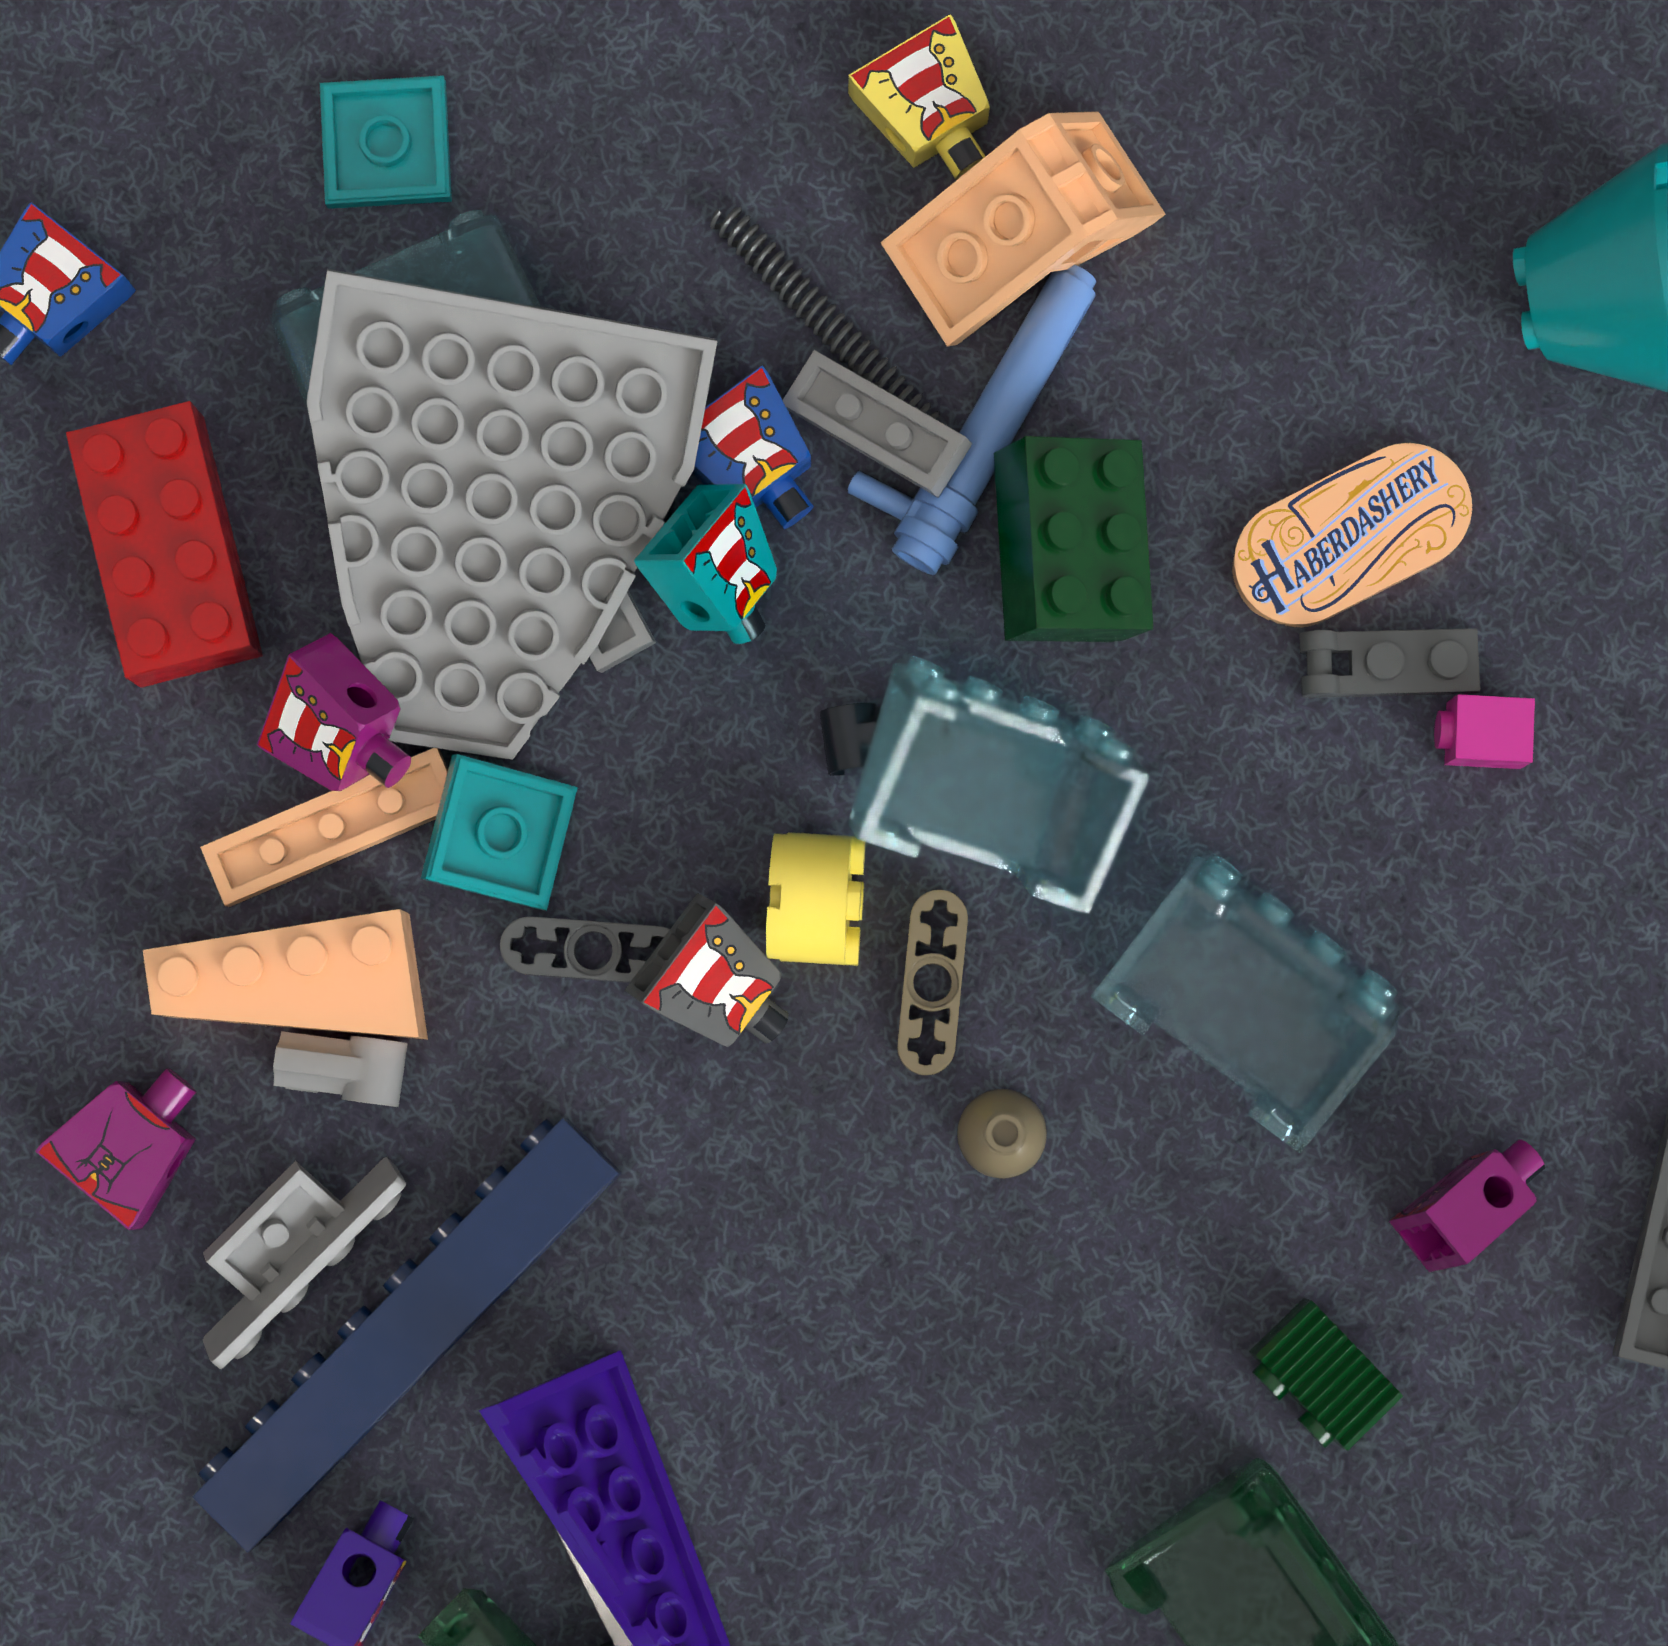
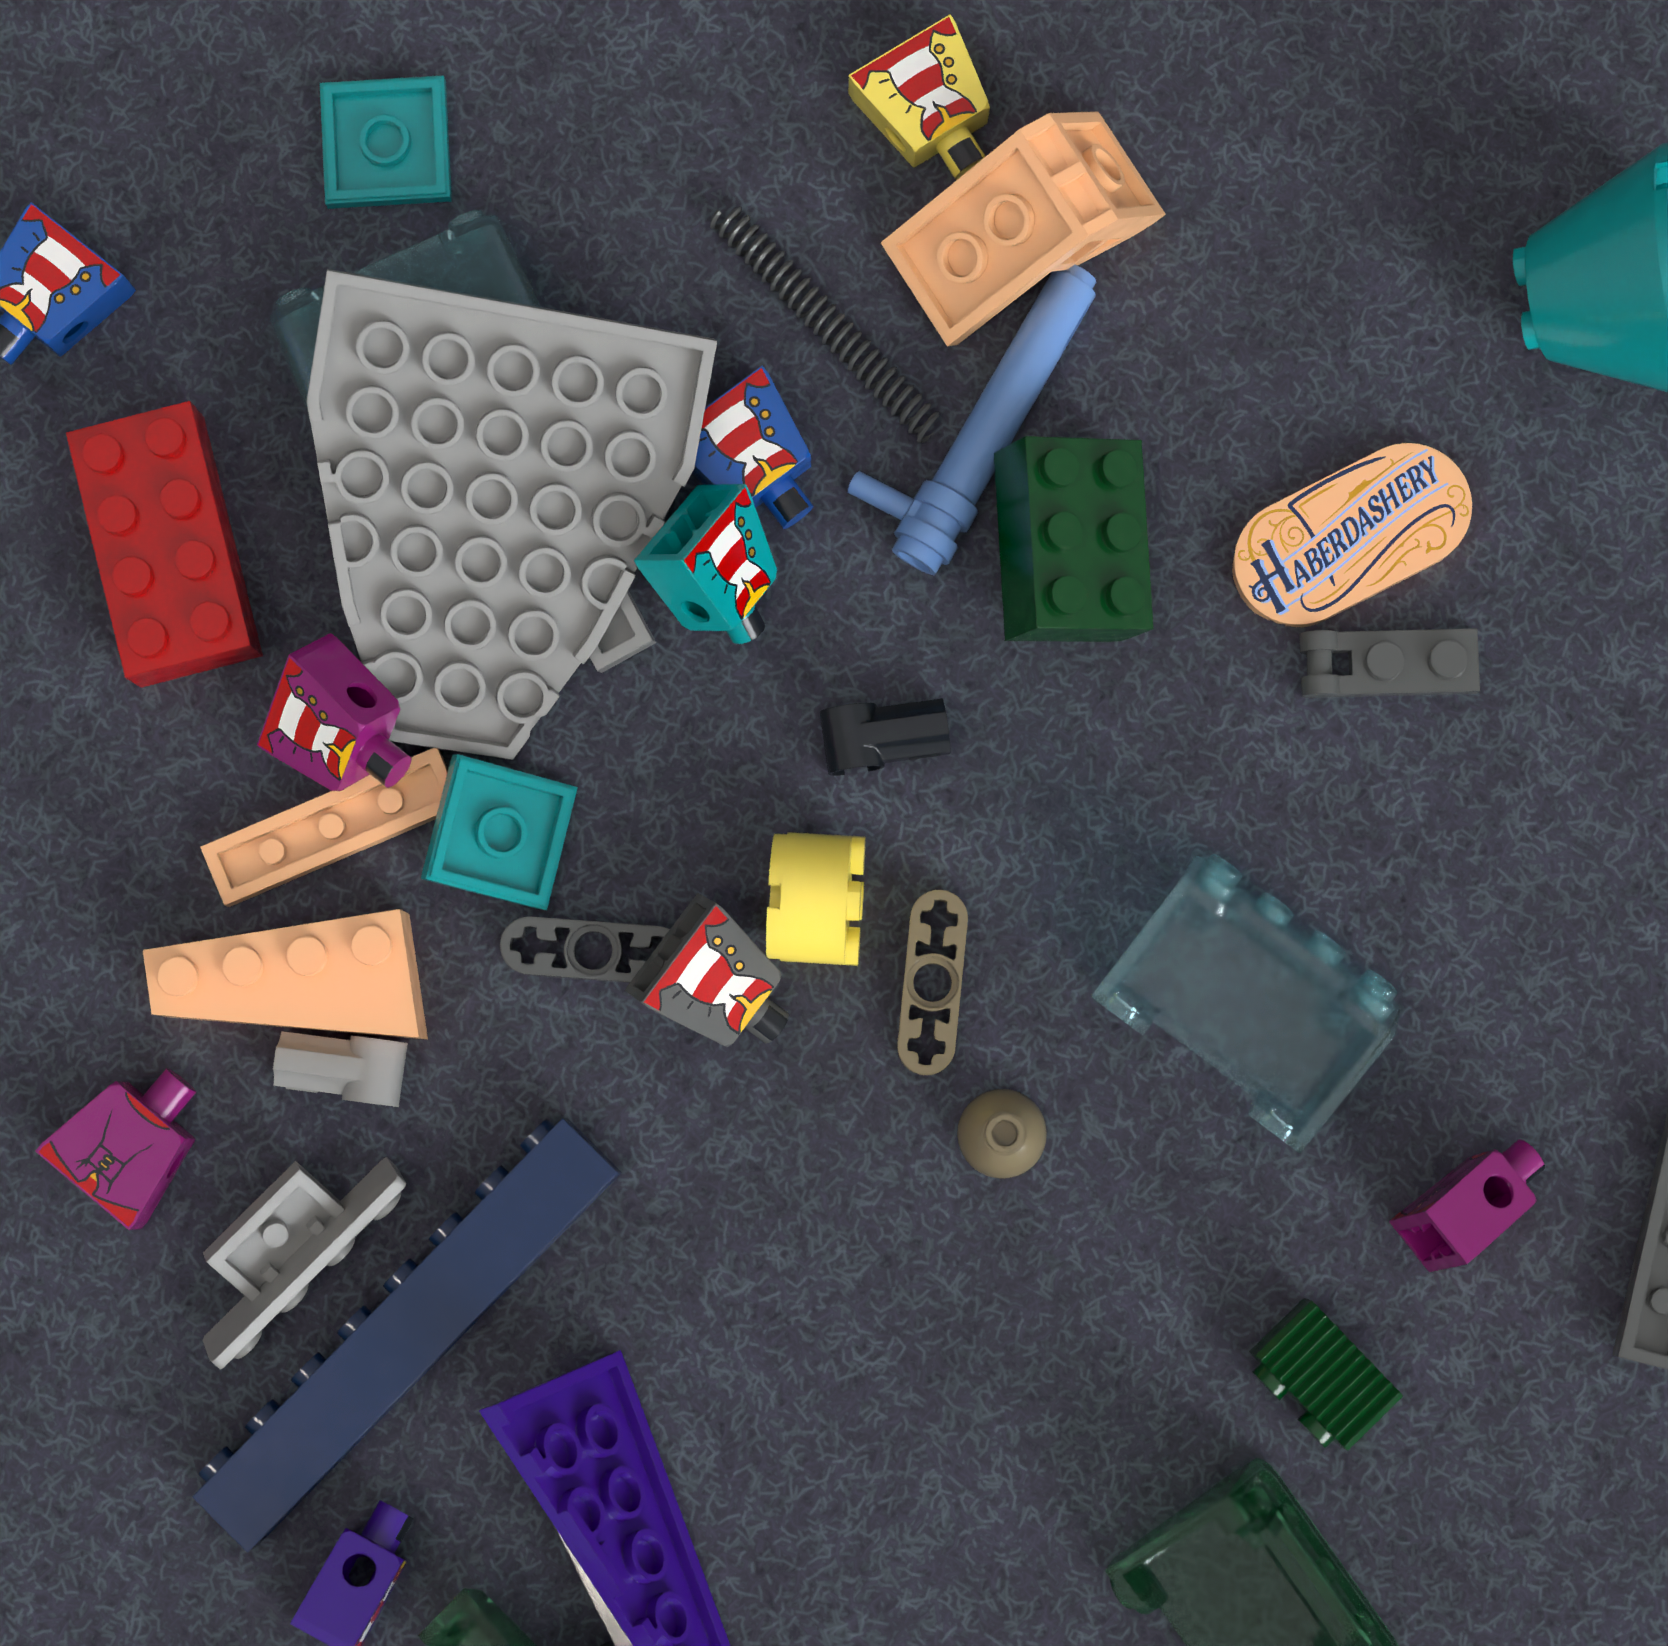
light grey plate [783,350,972,498] -> none
clear light blue windscreen [848,656,1150,914] -> none
dark pink brick [1434,694,1535,769] -> none

